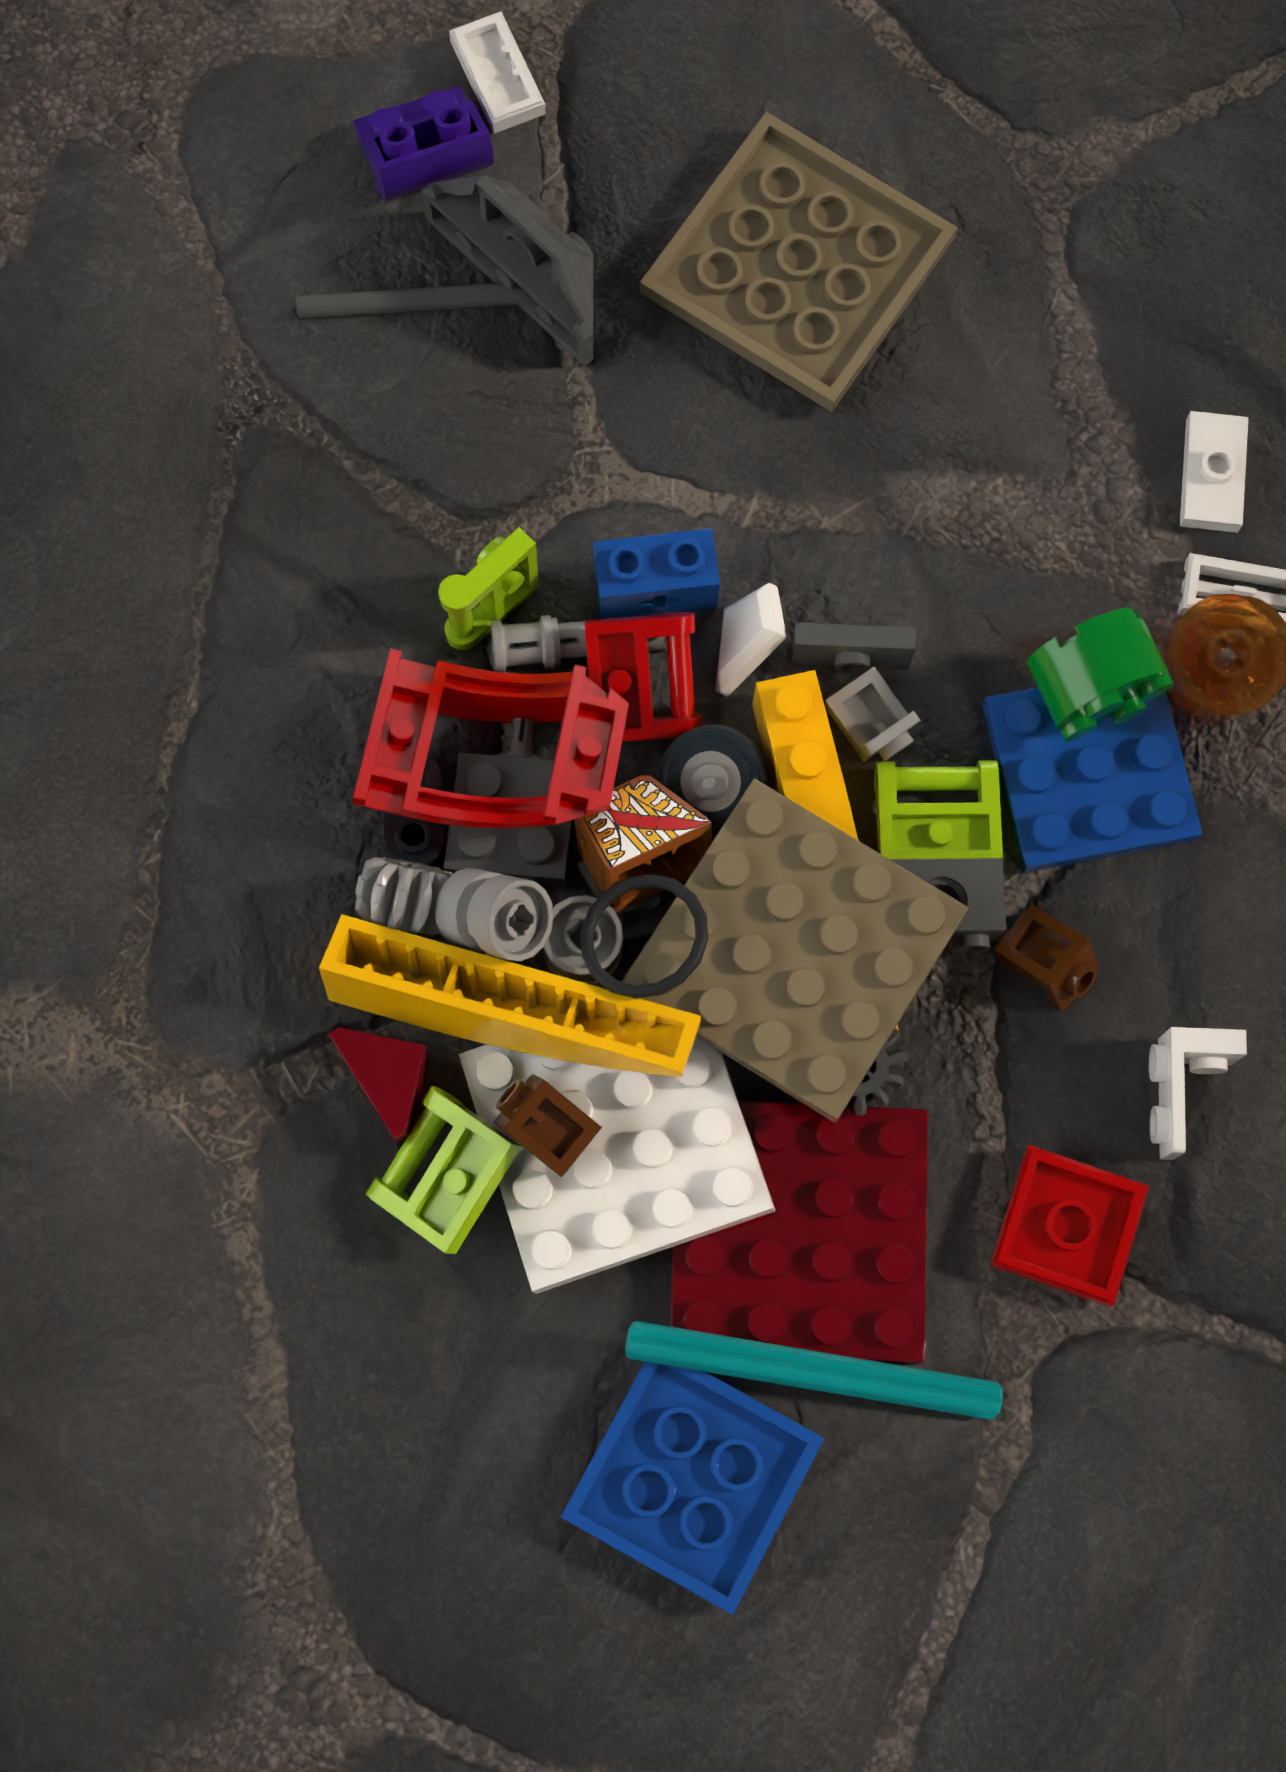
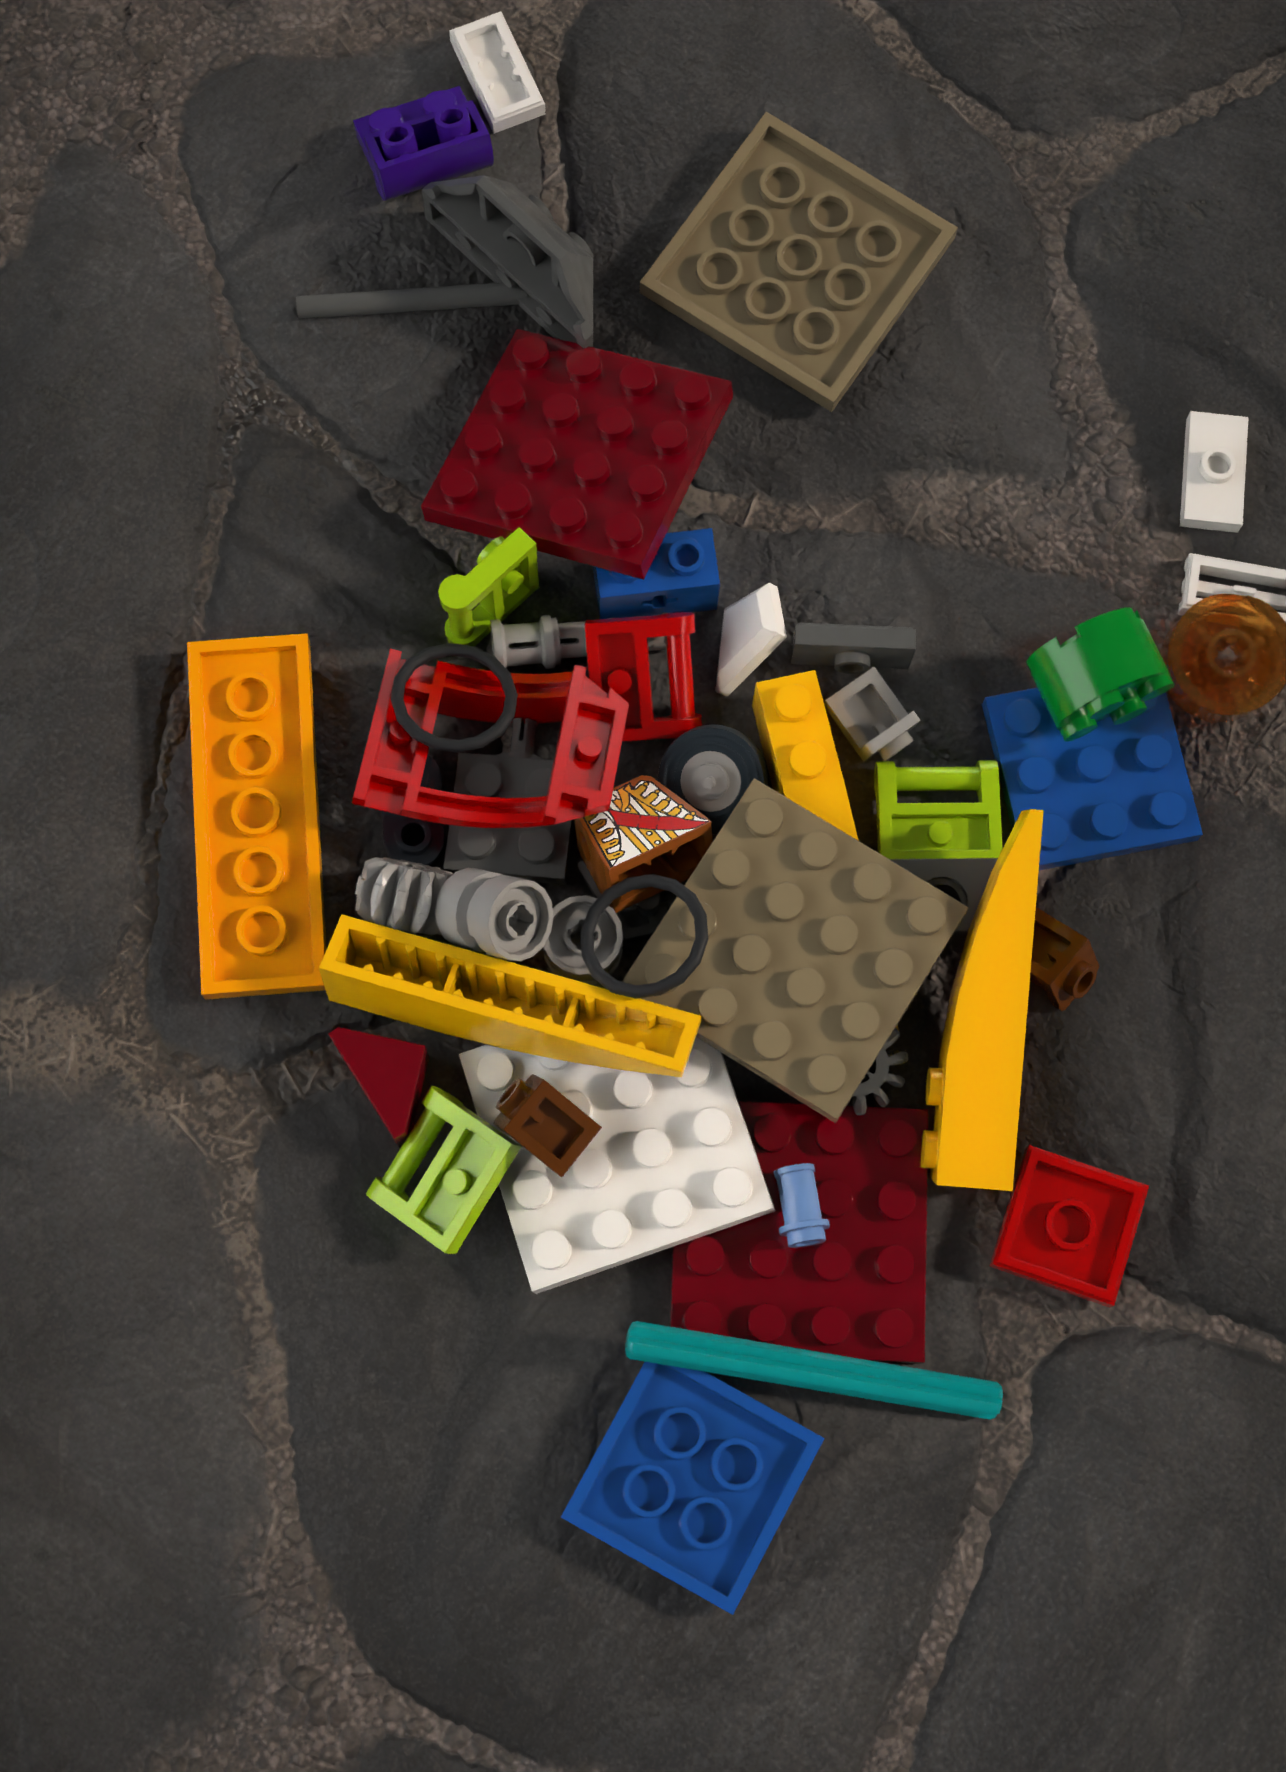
white bracket [1149,1027,1247,1160] -> none
none -> light orange plate [187,633,326,1000]
none -> black piece [391,643,518,753]
none -> dark red plate [421,329,733,580]
none -> medium blue pin [774,1163,830,1248]
none -> yellow slope [921,809,1044,1191]

